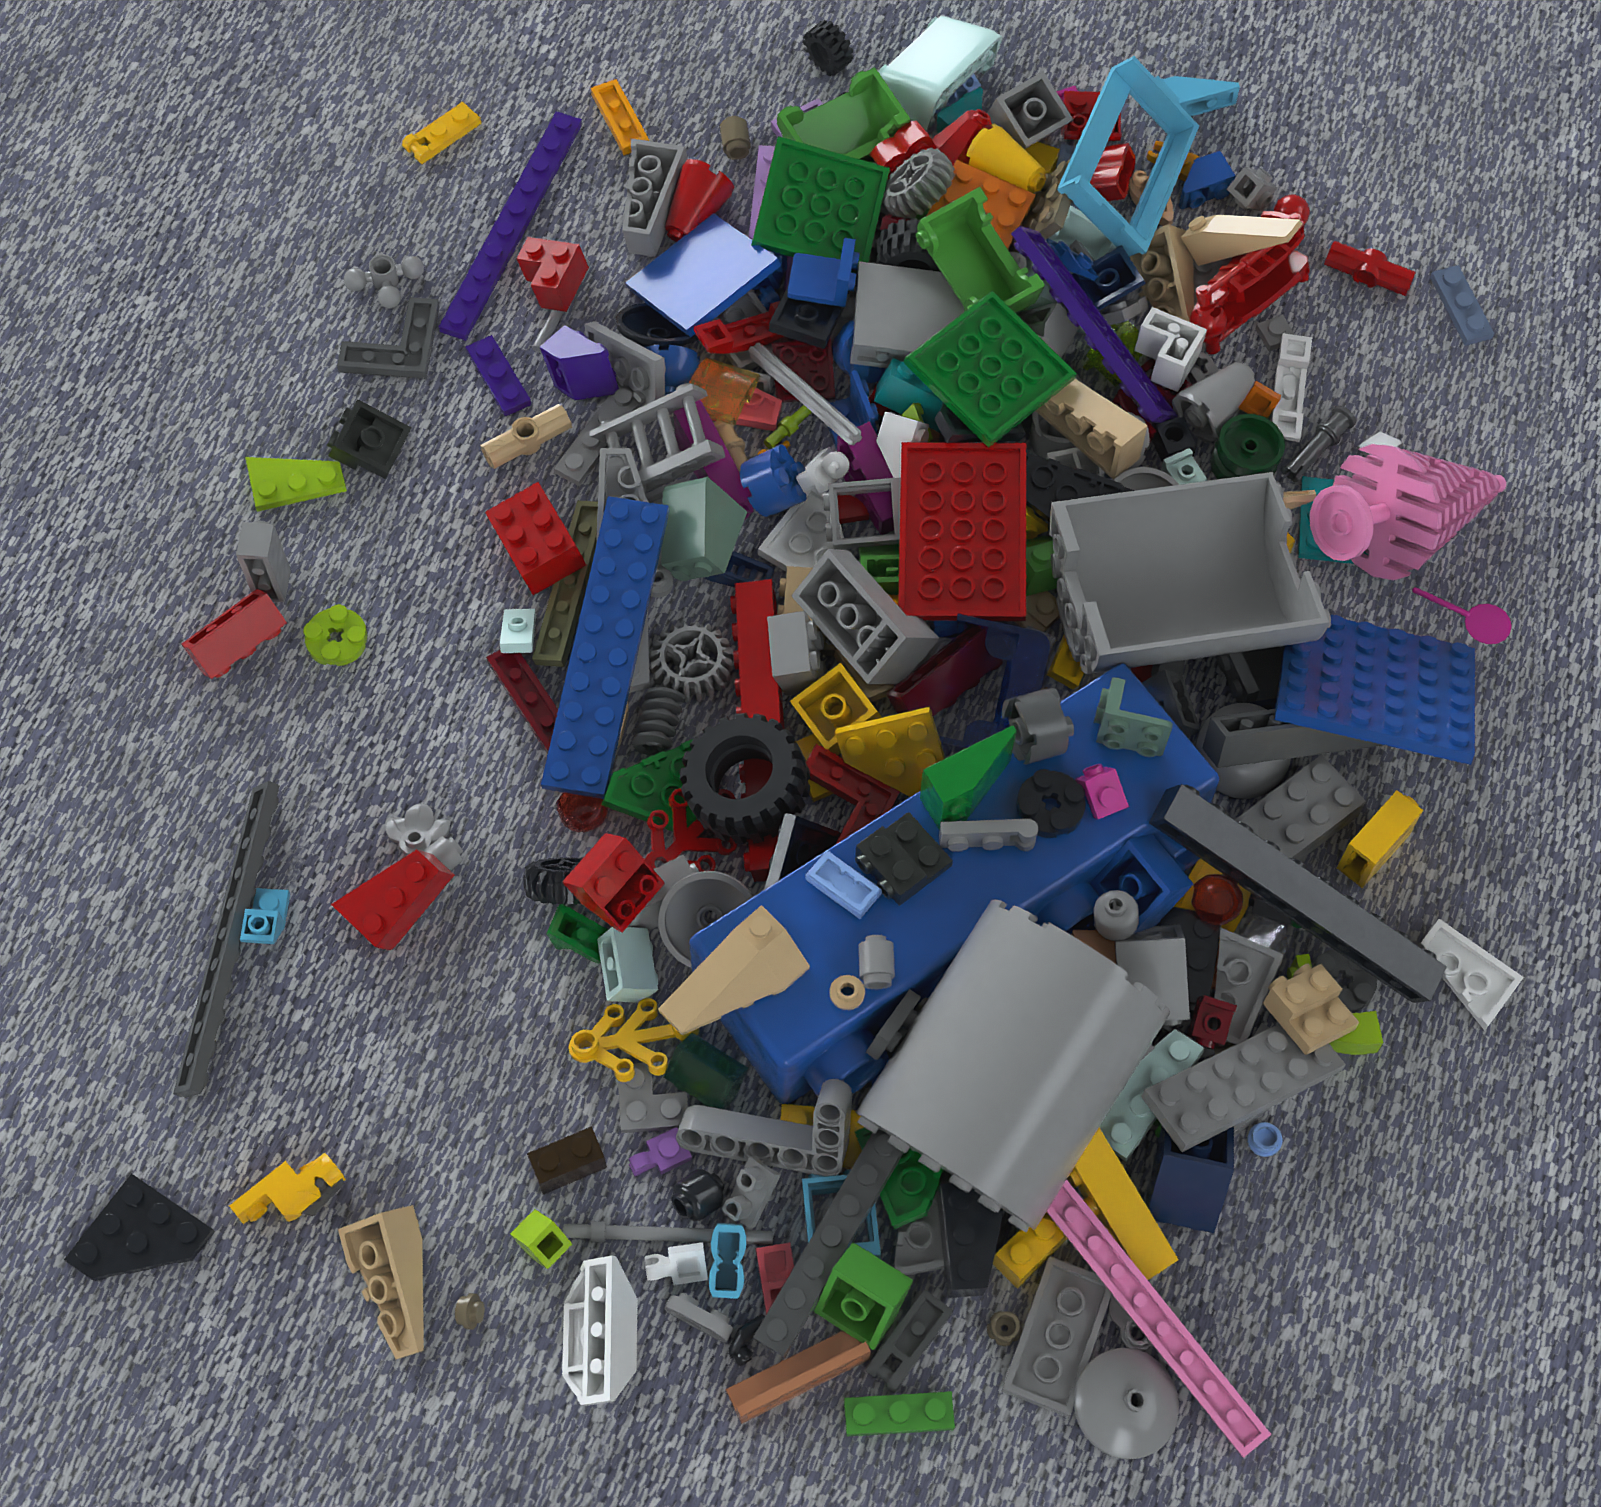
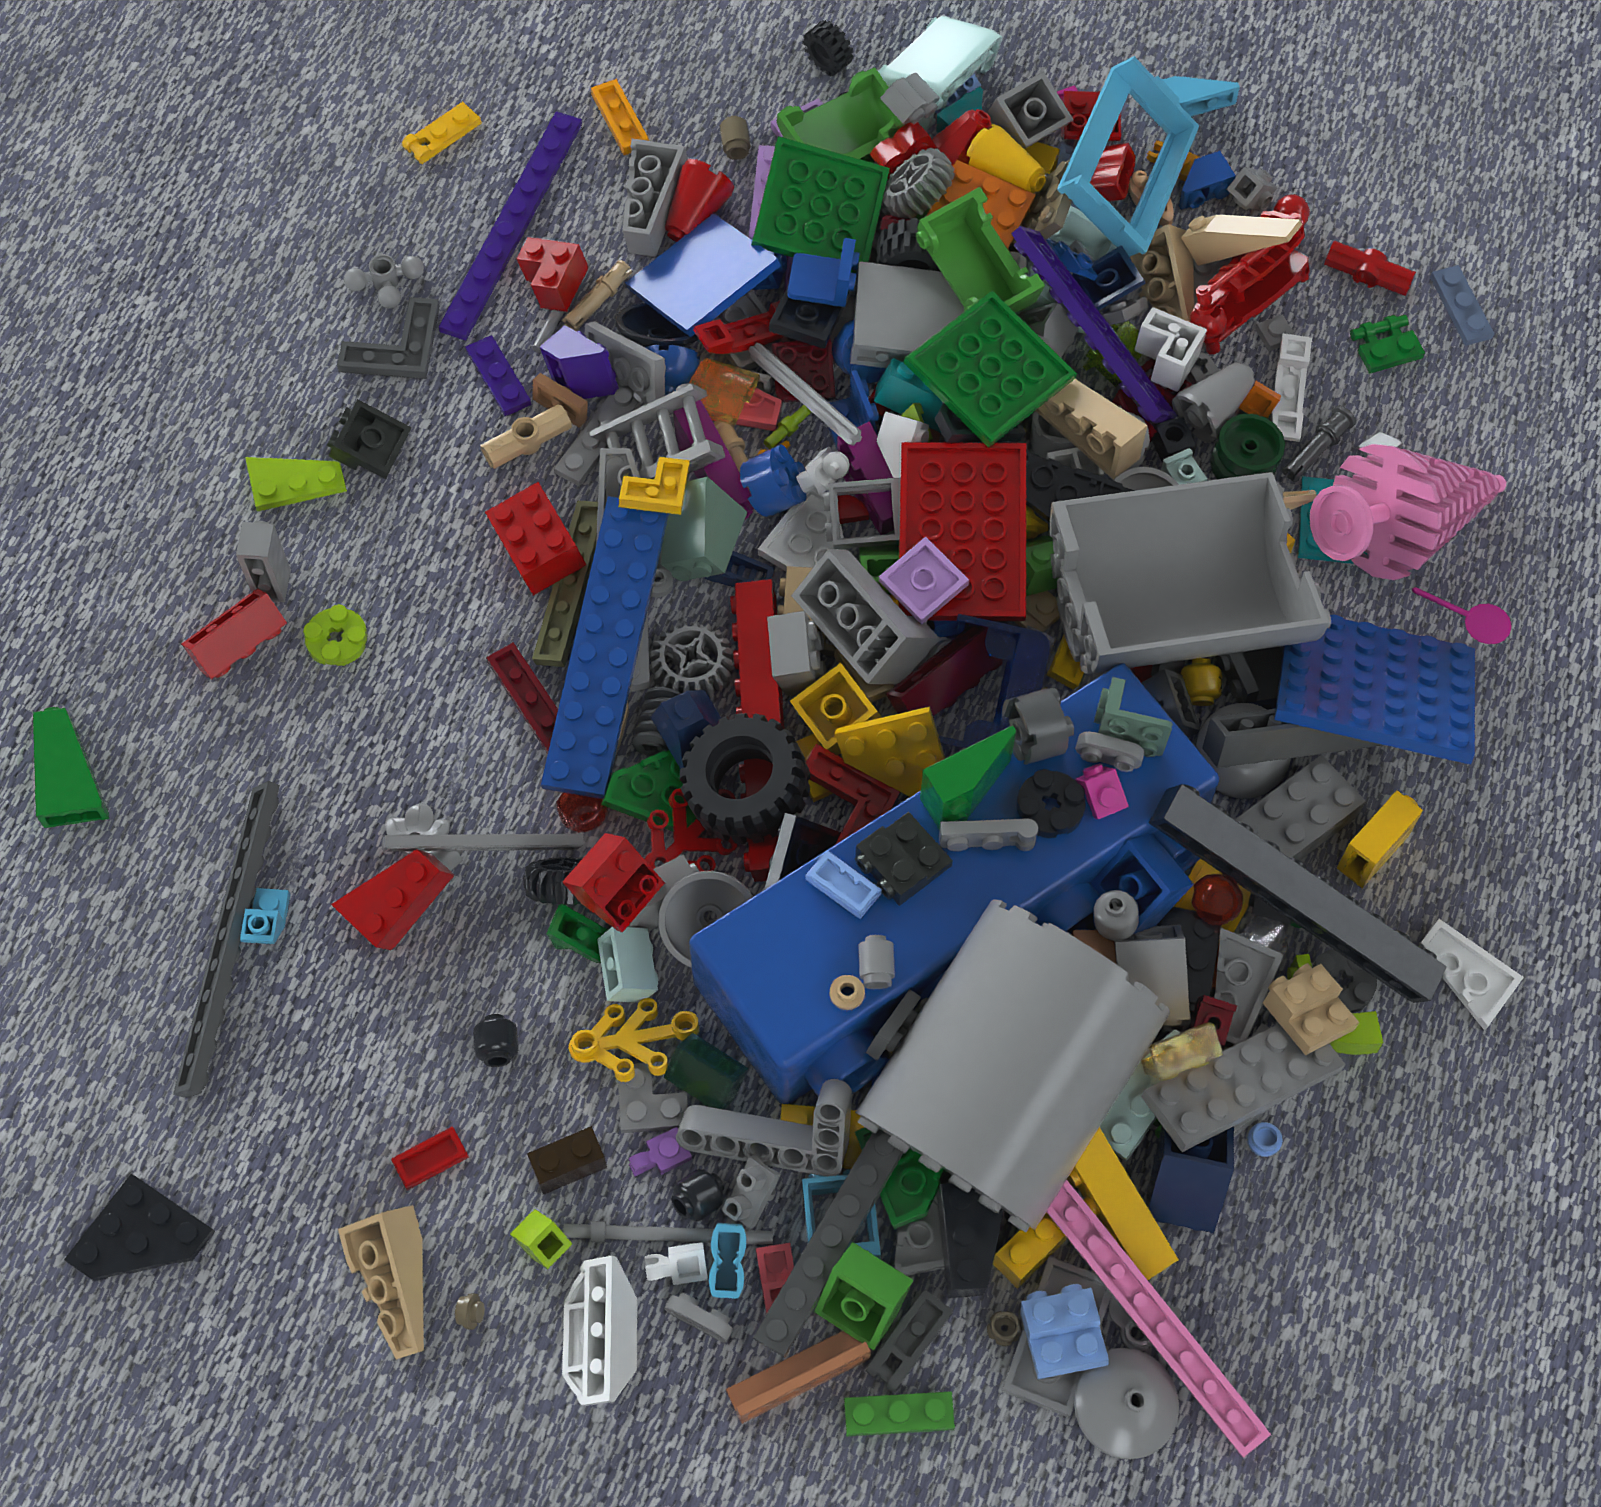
yellow plate [229,1152,346,1224] -> none
light aqua plate [500,609,536,653] -> none
tan wedge [658,905,810,1035] -> none
black arm [728,1314,765,1366] -> none
blue plate [757,284,781,311] -> none
none -> green slope [33,707,109,828]
none -> light grey tile [382,834,584,852]
none -> red tile [391,1126,469,1190]
none -> black head [473,1014,519,1067]
none -> medium nougat plate [532,373,588,428]
none -> tan pin [562,260,632,331]
none -> yellow plate [619,457,690,515]
none -> dark blue slope [650,690,721,769]
none -> lavender plate [879,537,969,625]
none -> light grey brick [880,72,940,125]
none -> light blue plate [1020,1284,1109,1379]
none -> light grey plate [1075,732,1145,772]
none -> clear yellow bracket [1141,1022,1223,1081]
none -> yellow head [1181,658,1222,706]
none -> green plate [1350,314,1425,374]

